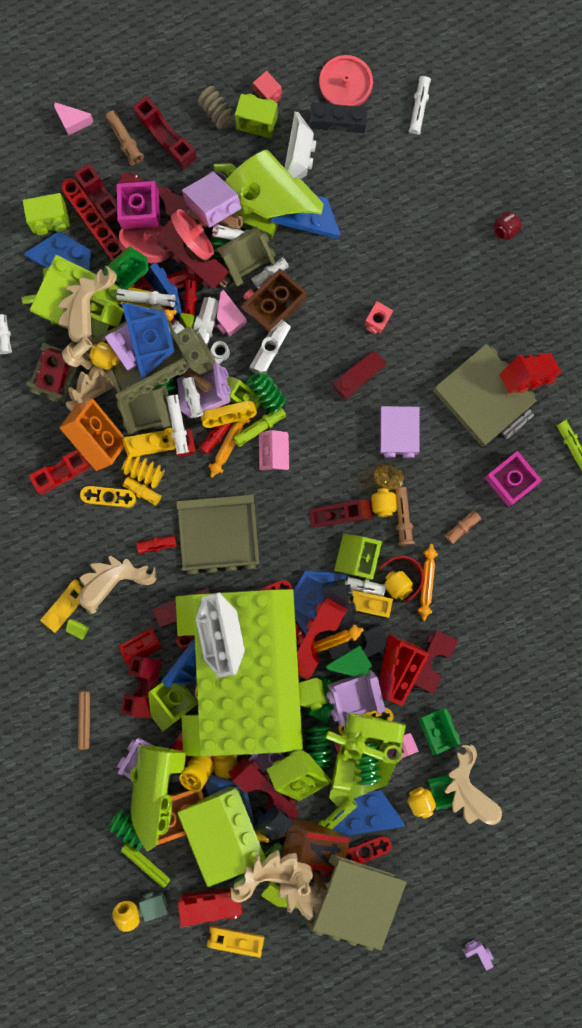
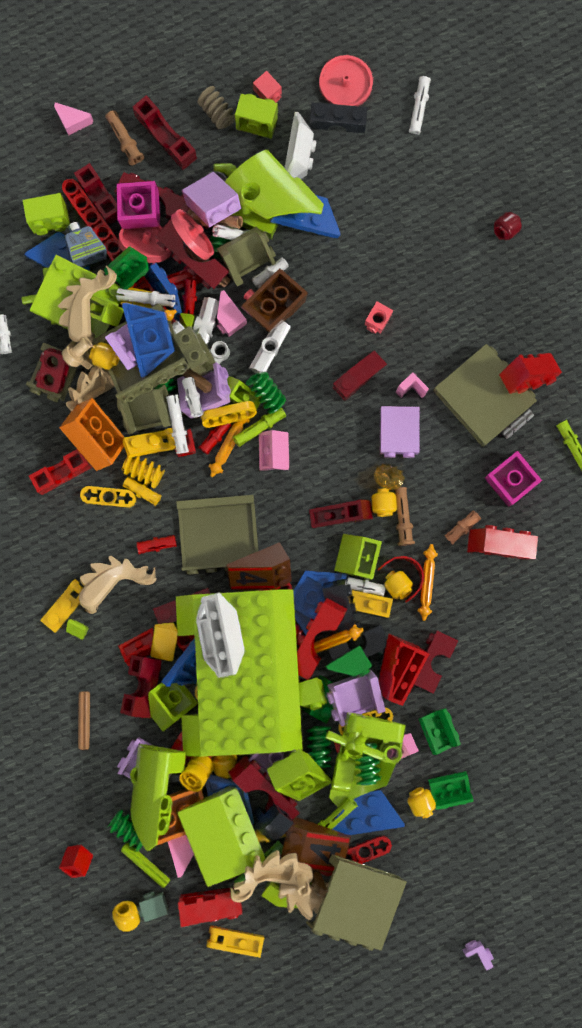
tan animal [444,744,502,825] -> none
none -> red panel [59,845,93,878]
none -> sand blue torso [65,222,107,268]
none -> yellow slope [150,623,178,661]
none -> bright pink slope [168,835,194,878]
none -> reddish brown slope [226,542,292,590]
none -> bright pink panel [396,373,429,398]
none -> wedge [467,525,538,560]

